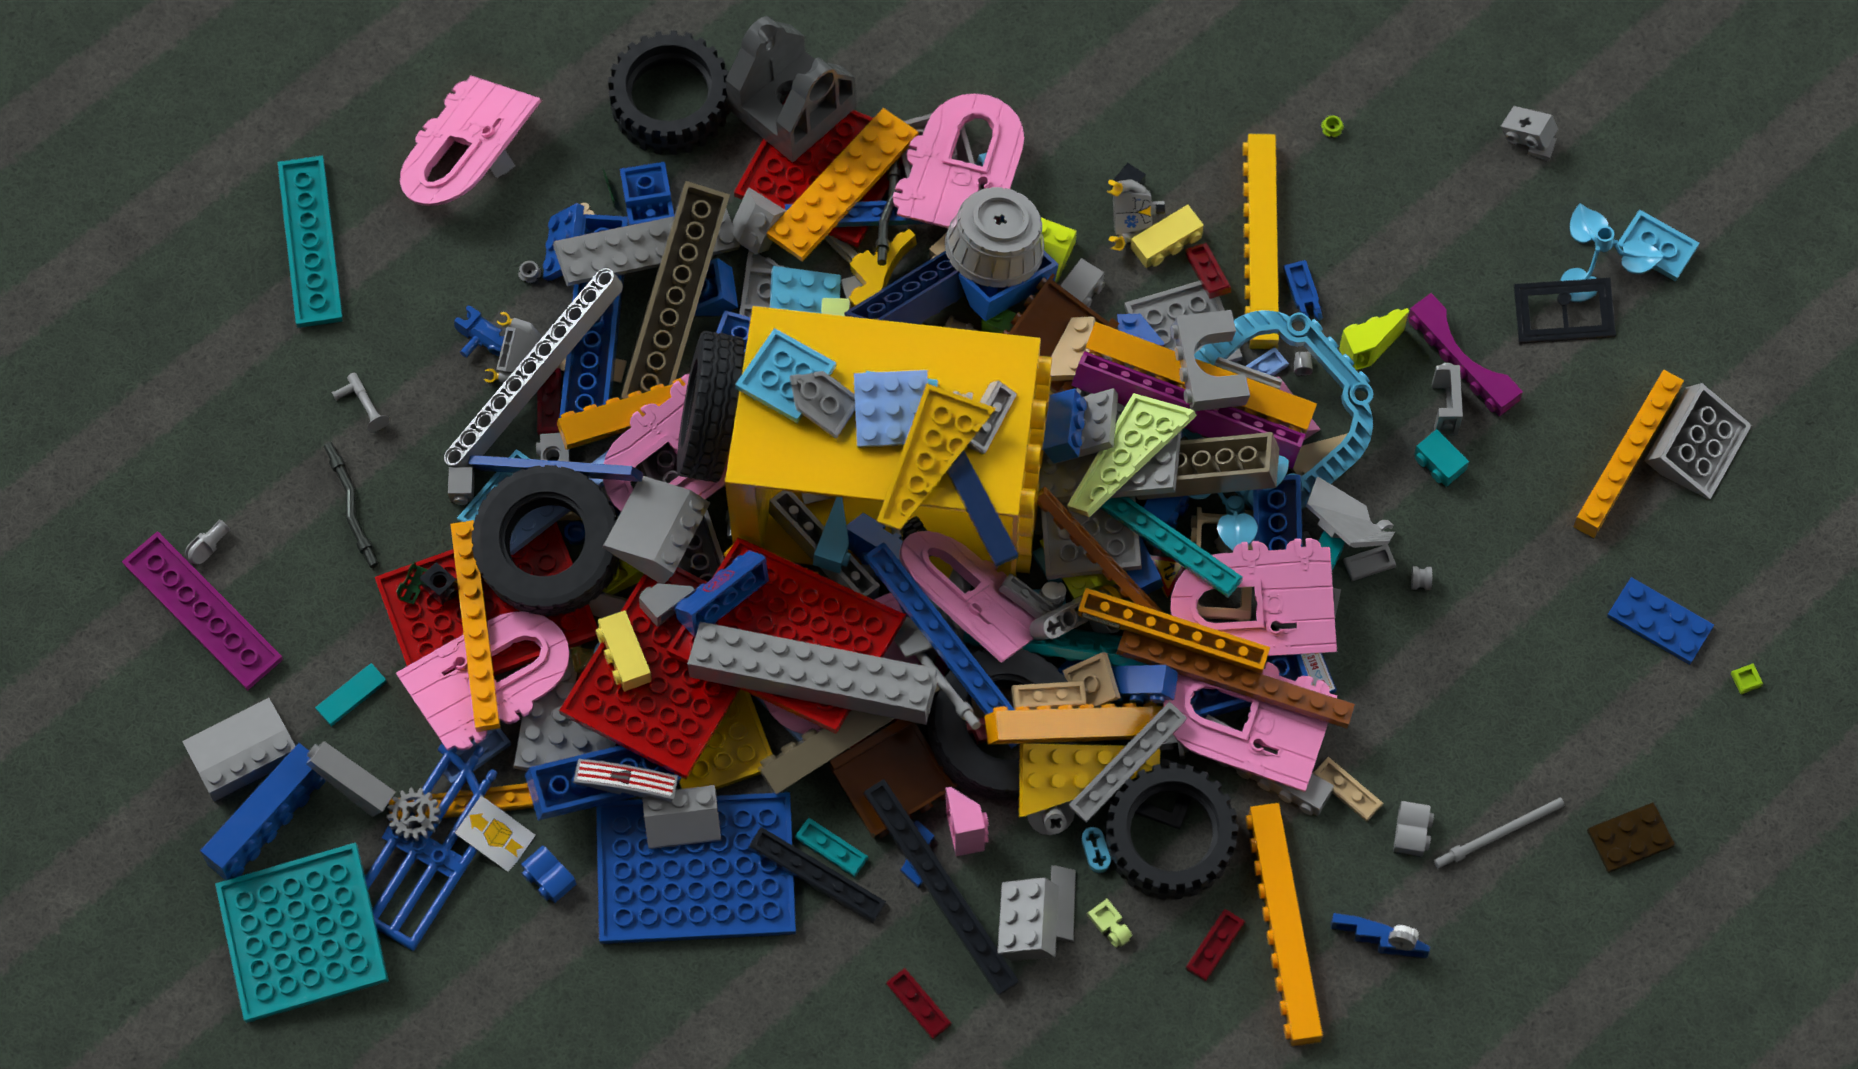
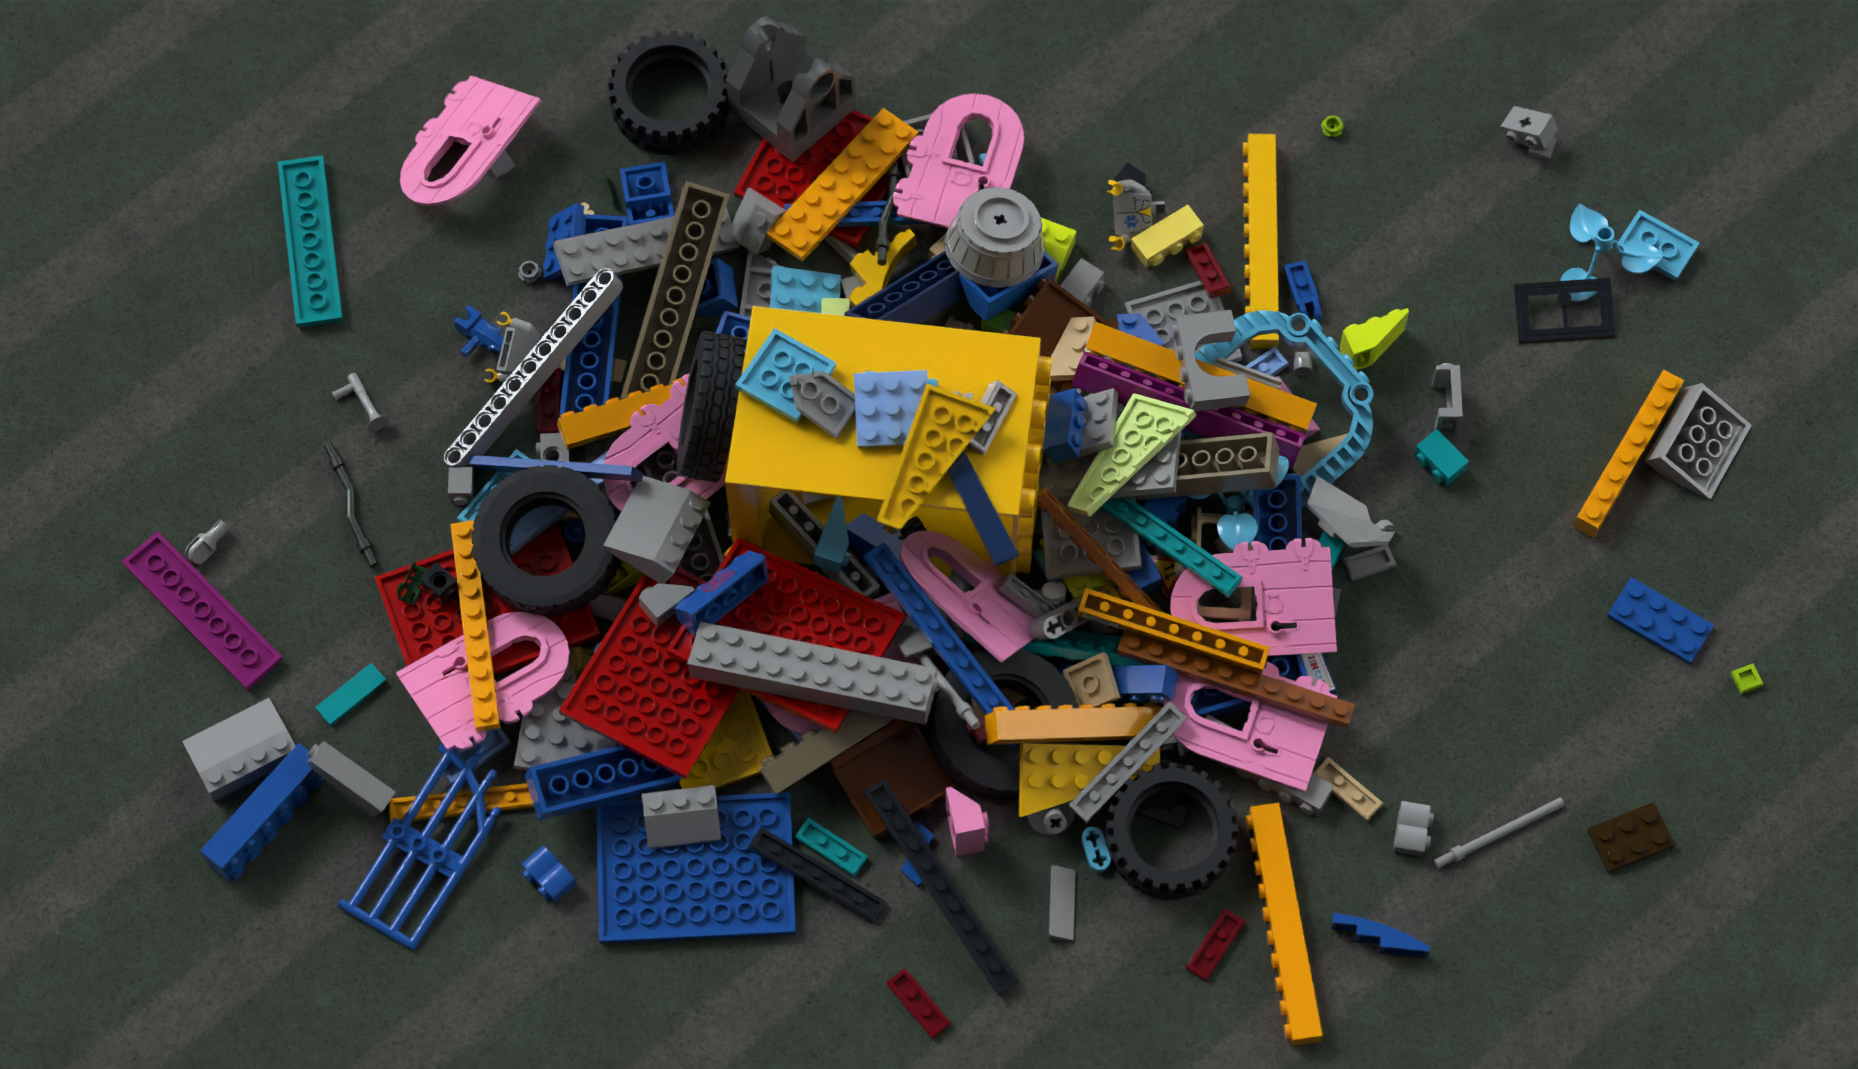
teal plate [215,843,388,1023] -> none
light grey gear [387,788,441,841] -> none
white sticker [455,796,535,871] -> none
slope [573,759,678,801] -> none
light yellow brick [596,610,651,691] -> none
light grey brick [998,878,1059,961] -> none
tan tile [1011,681,1087,710] -> none
yellowish green plate [1088,899,1132,947] -> none
light grey piece [1388,925,1419,950] -> none
magenta arch [1408,293,1523,416] -> none
light grey wheel [1411,566,1432,590] -> none

